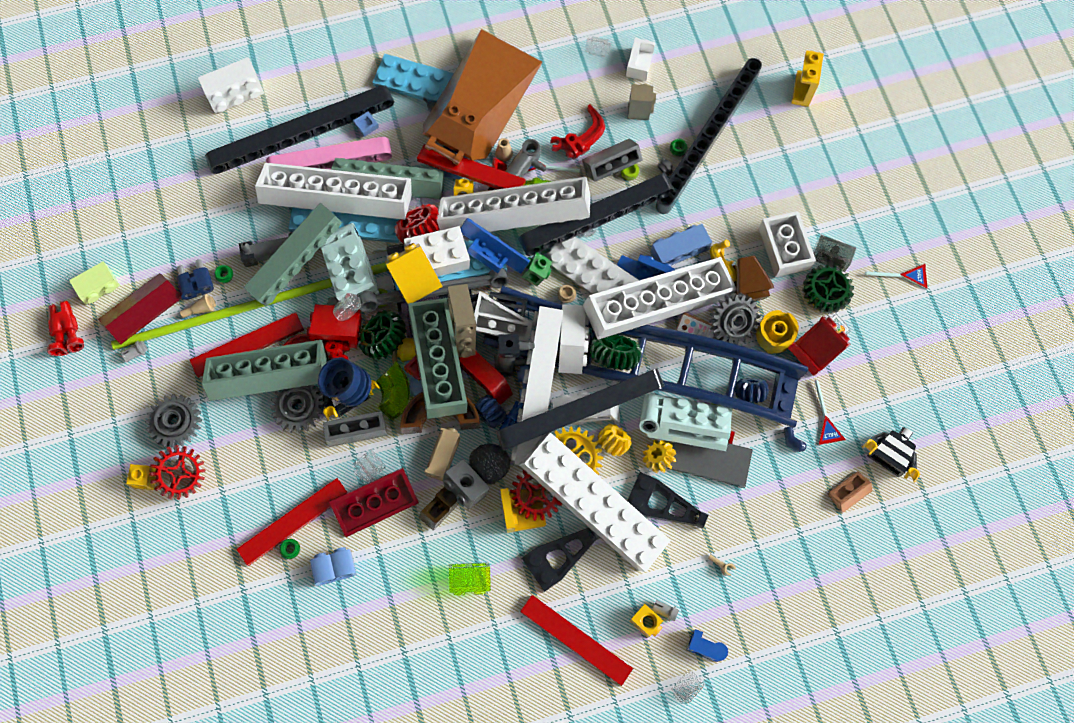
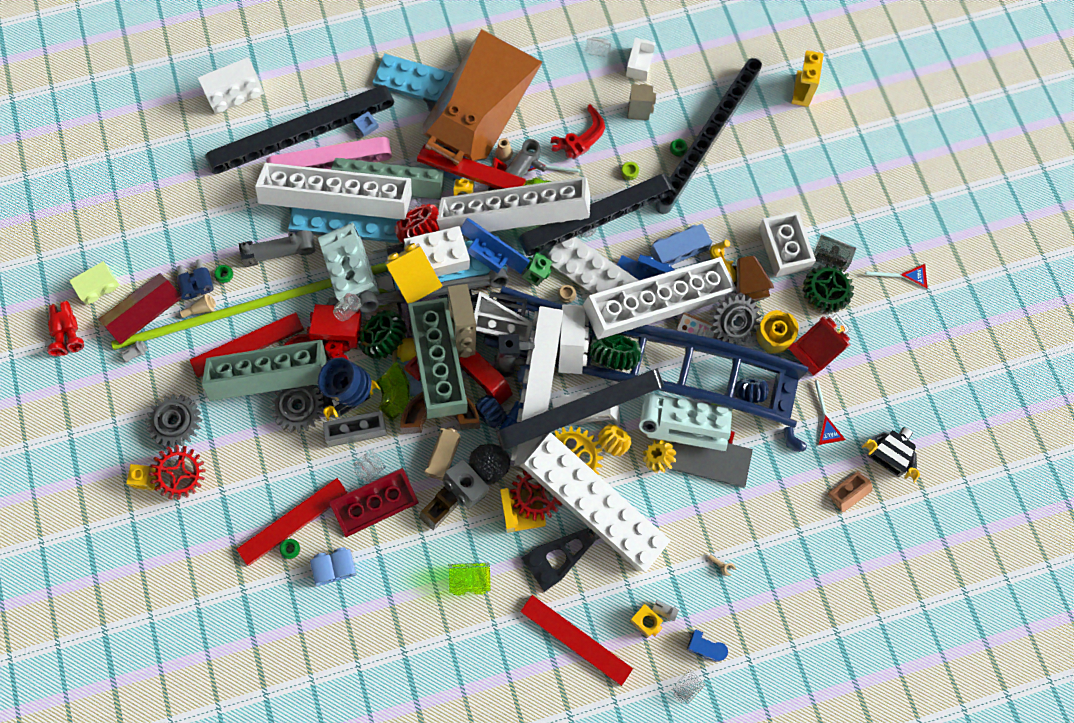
sand green brick [243,203,342,306] -> none
dark grey brick [582,138,643,182] -> none
black plate [627,472,709,529] -> none
dark grey plate [657,159,673,175] -> none

